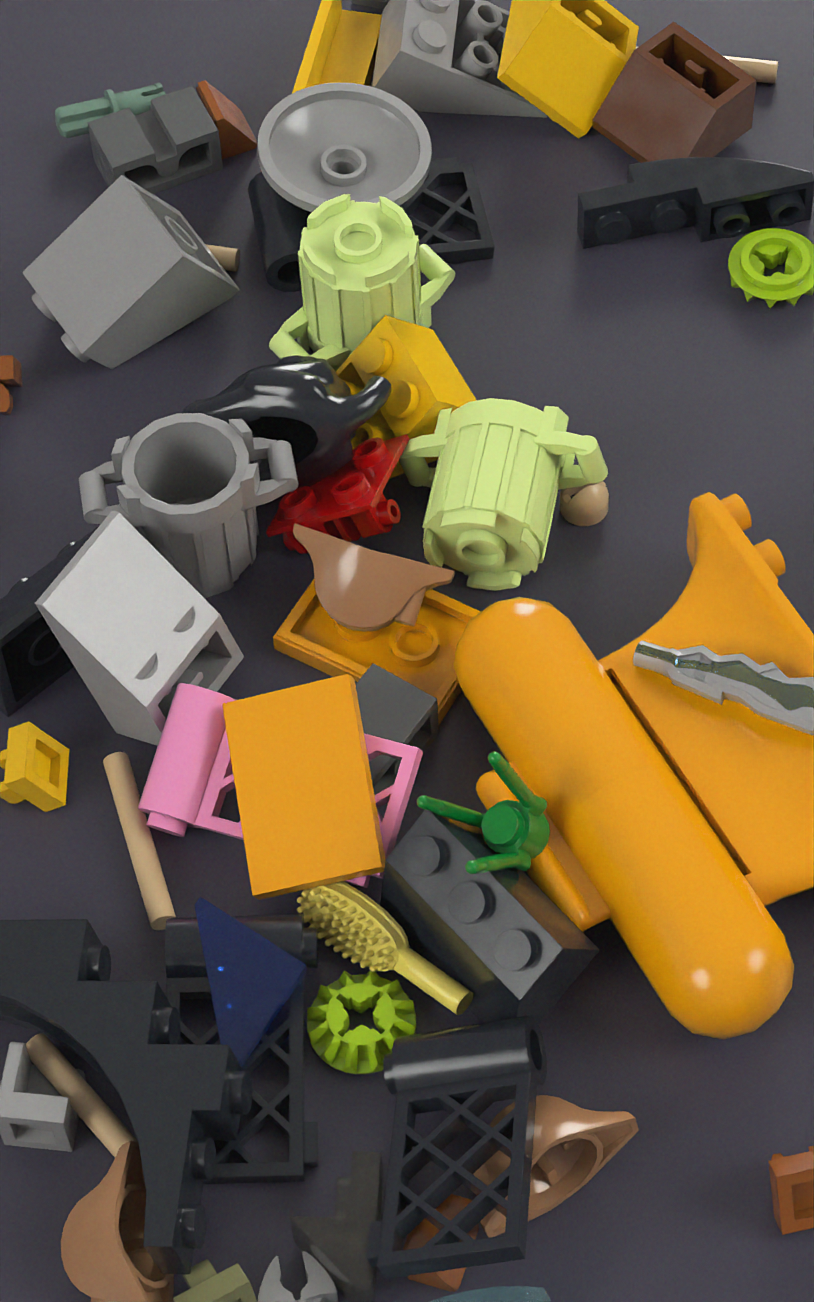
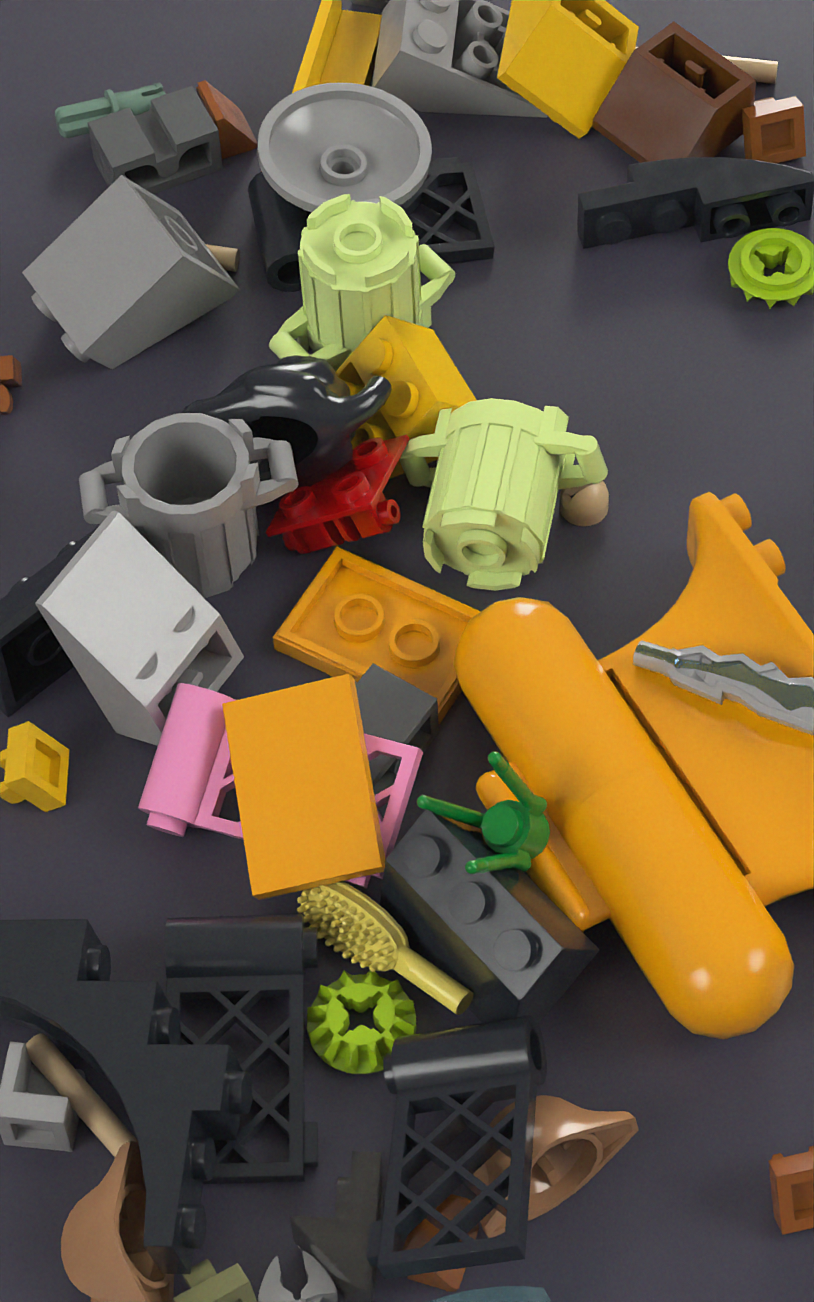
tan bar [103,752,176,930] -> none
clear blue tile [195,897,307,1067] -> none
medium nougat hat [293,523,455,632] -> none
none -> dark orange tile [742,96,806,163]

